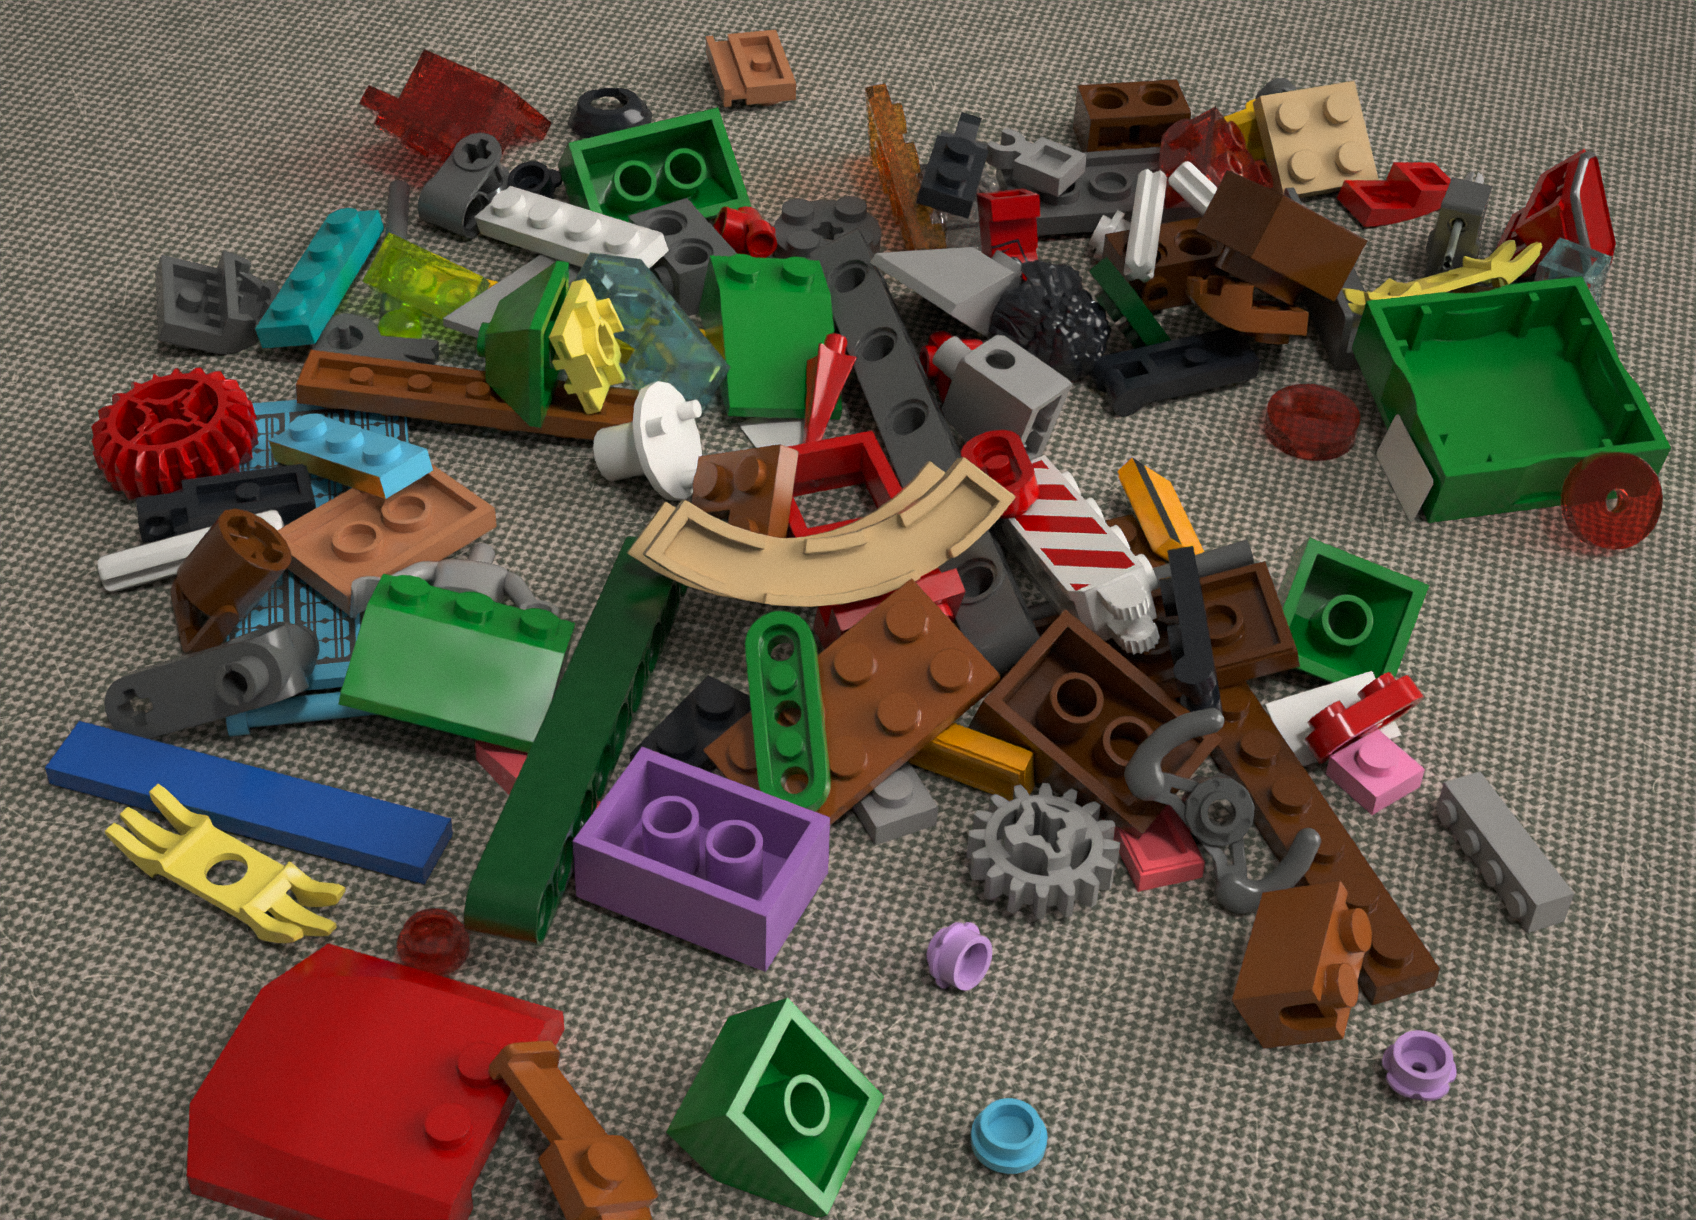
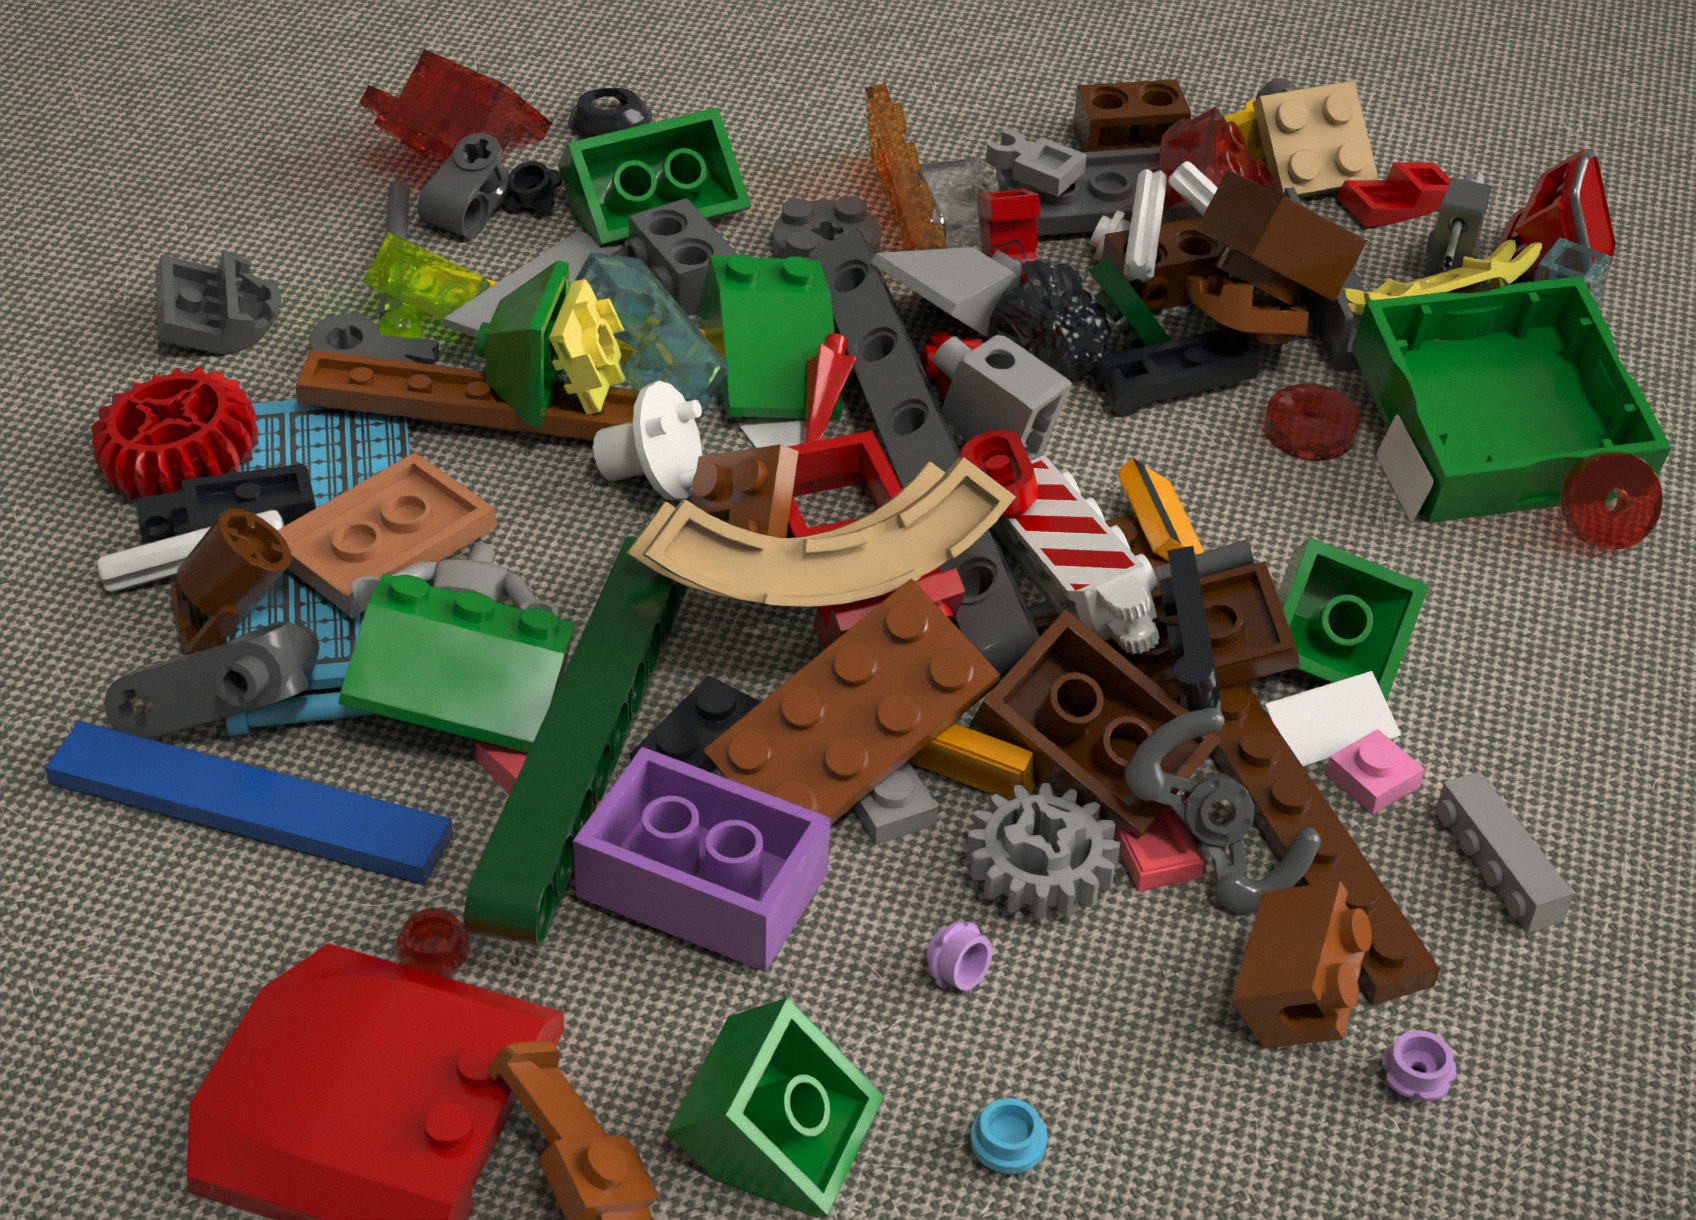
light yellow piece [105,784,346,943] -> none
teal plate [255,208,385,348] -> none
medium azure plate [268,413,433,499] -> none
white plate [474,186,669,284] -> none
nougat plate [706,30,796,107] -> none
red plate [713,206,777,258] -> none
green plate [745,611,831,812] -> none
black hinge [916,112,989,219] -> none
red plate [1304,672,1424,764] -> none

